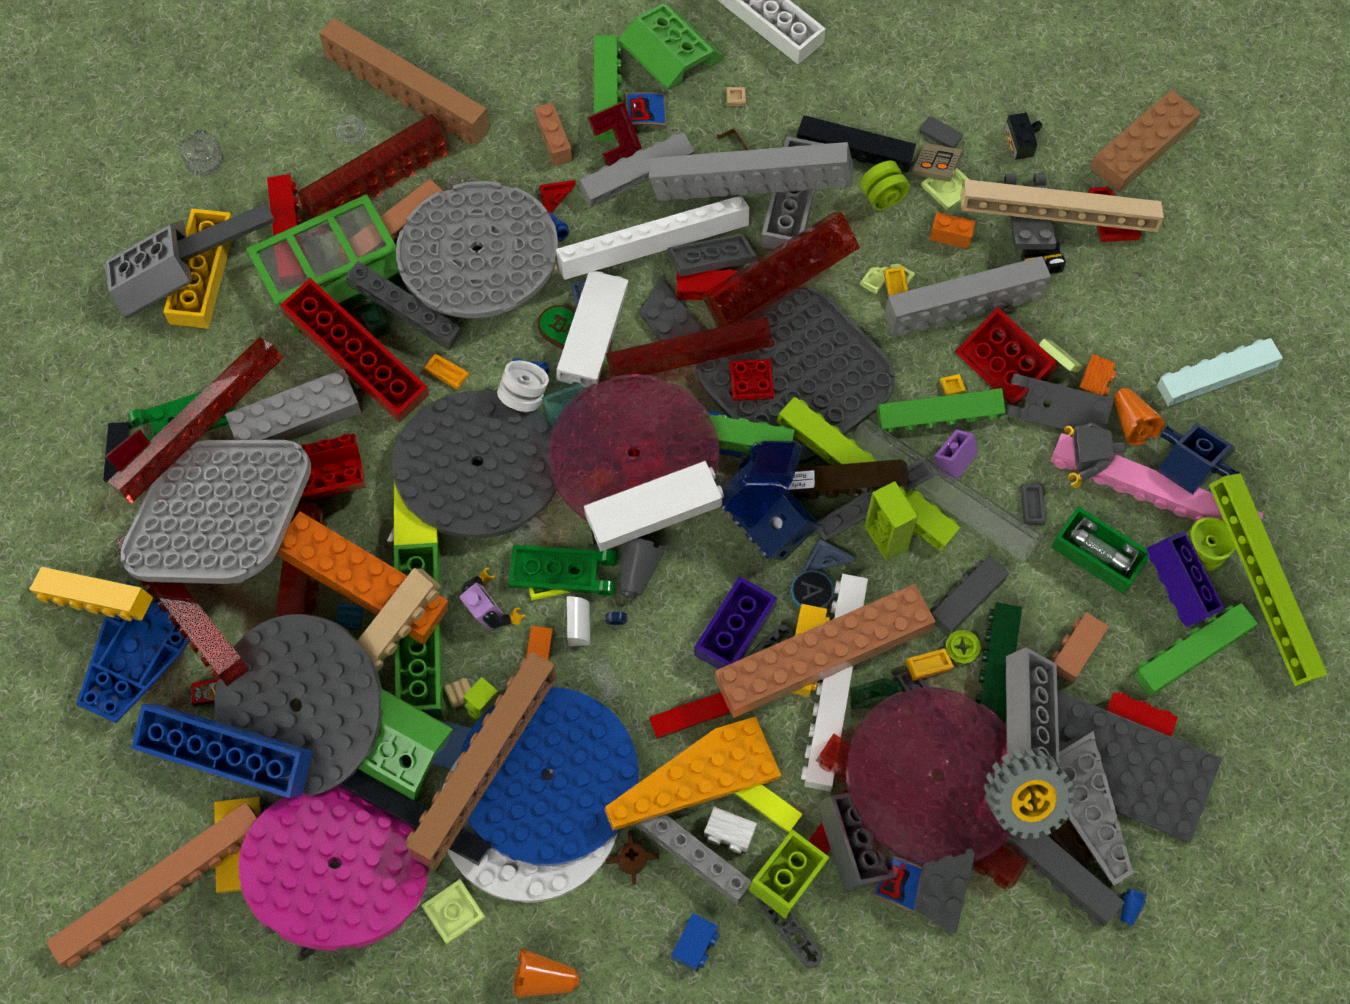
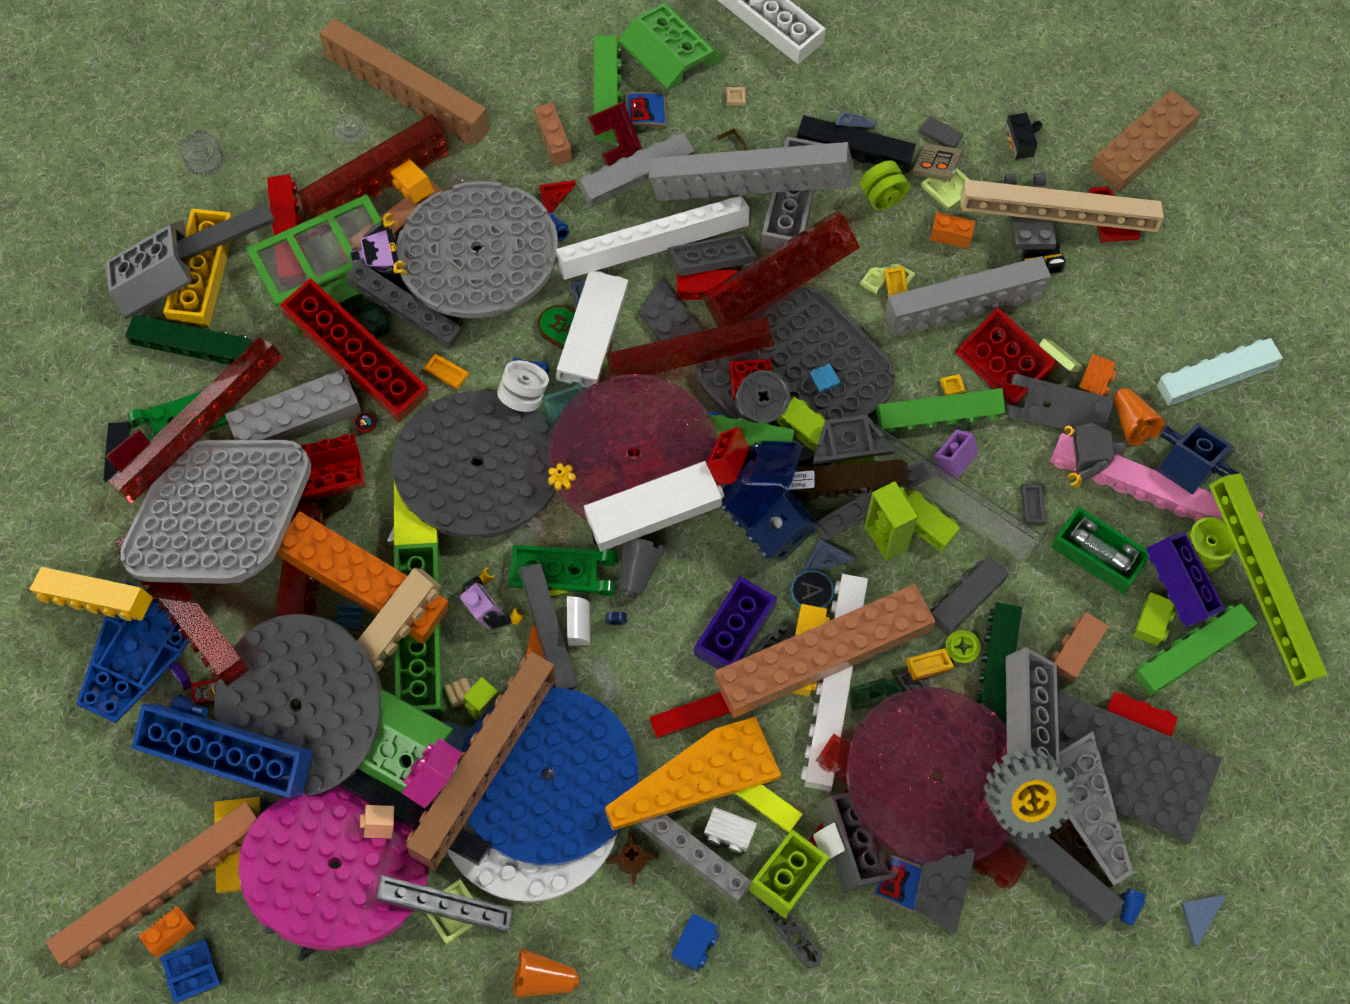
none -> dark green brick [125,315,254,368]
none -> orange brick [139,906,196,958]
none -> blue slope [160,939,221,1003]
none -> dark purple tile [170,662,191,691]
none -> blue cone [171,694,208,717]
none -> torso [350,213,407,279]
none -> tile [354,412,376,434]
none -> light nougat brick [360,805,394,839]
none -> tile [375,875,512,933]
none -> light orange brick [391,160,435,204]
none -> dark pink brick [402,738,462,808]
none -> dark grey tile [519,563,577,689]
none -> yellow plant [548,463,576,490]
none -> red brick [706,427,750,486]
none -> dark grey piece [735,370,790,424]
none -> dark azure piece [809,364,841,394]
none -> dark grey wing [813,415,894,465]
none -> white sticker [813,823,845,860]
none -> sand blue tile [836,111,877,128]
none -> lime brick [1133,592,1176,646]
none -> sand blue tile [1181,895,1225,946]

